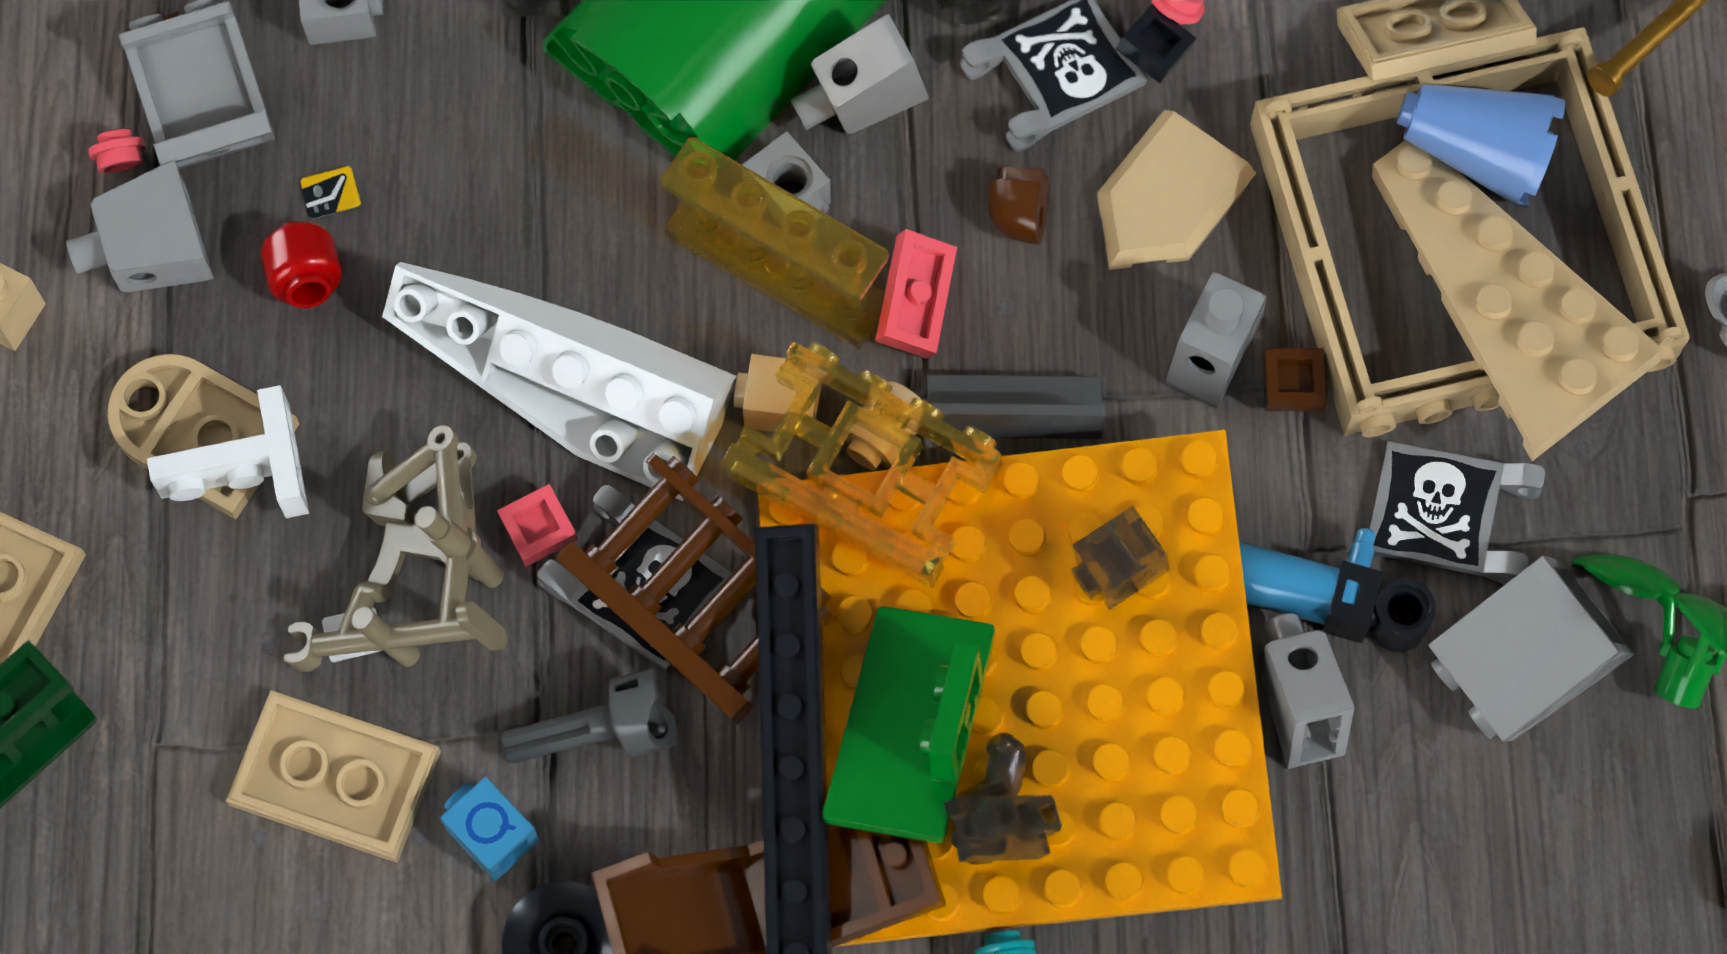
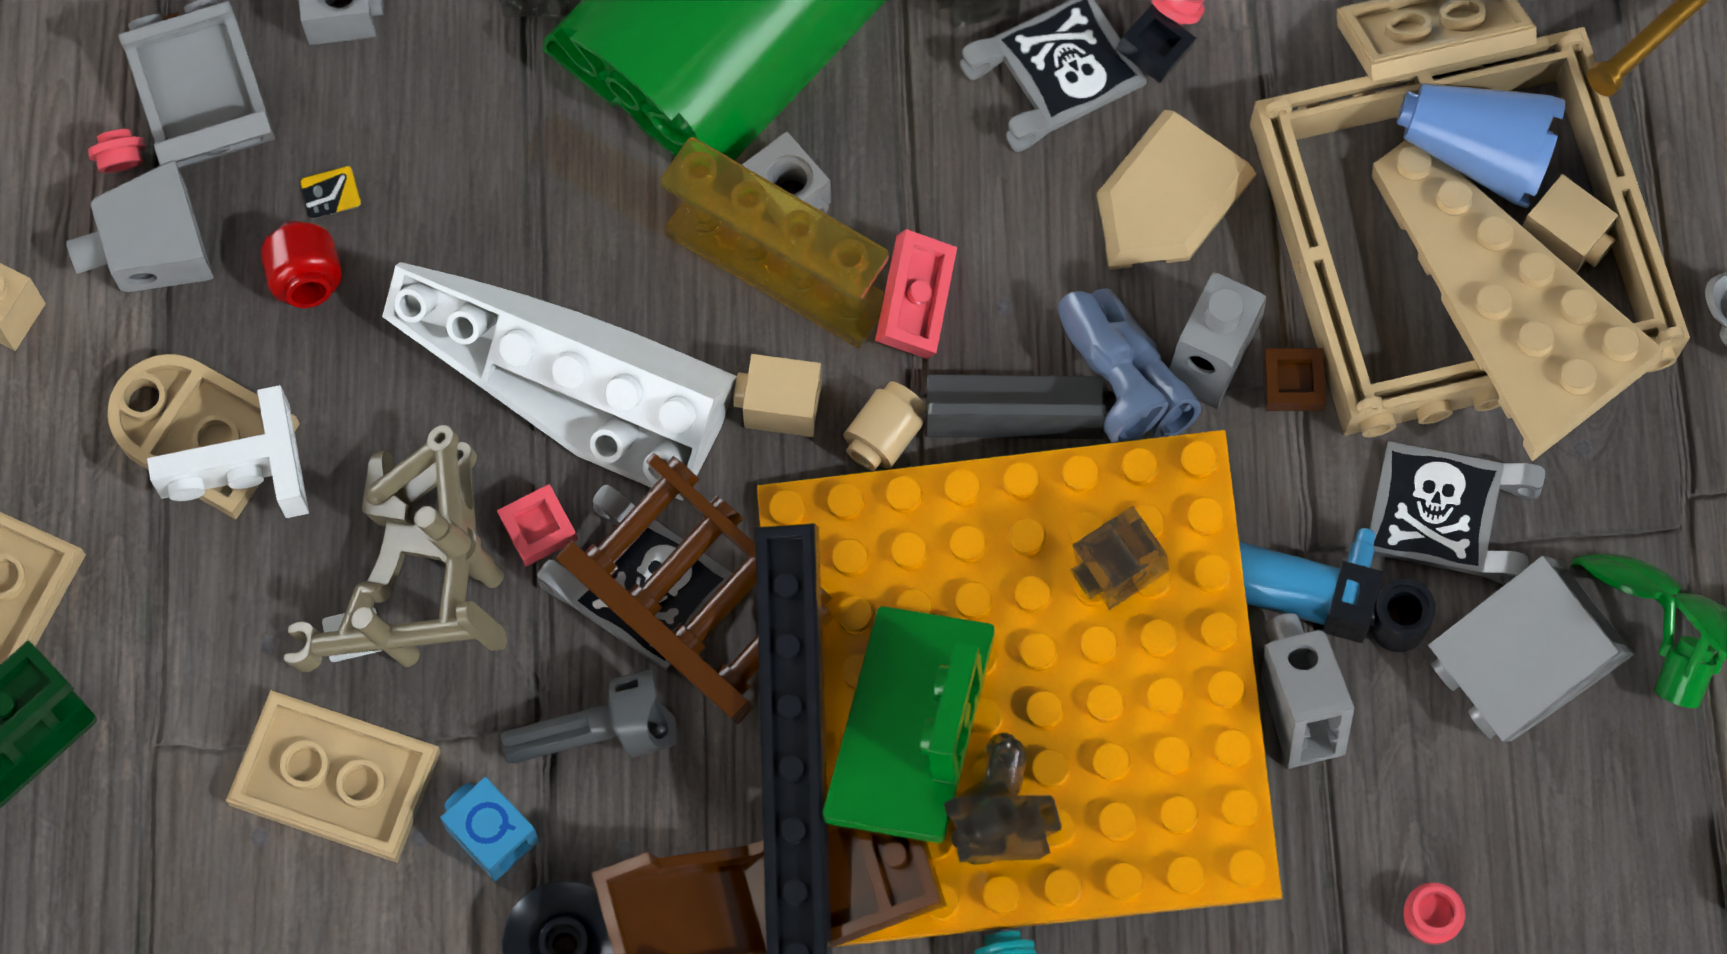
clear yellow fence [720,342,1002,588] -> none
light grey torso [791,14,929,134] -> none
reddish brown piece [988,167,1050,245] -> none
none -> sand blue piece [1058,288,1201,443]
none -> coral plate [1403,882,1465,945]
none -> tan brick [1523,174,1618,274]

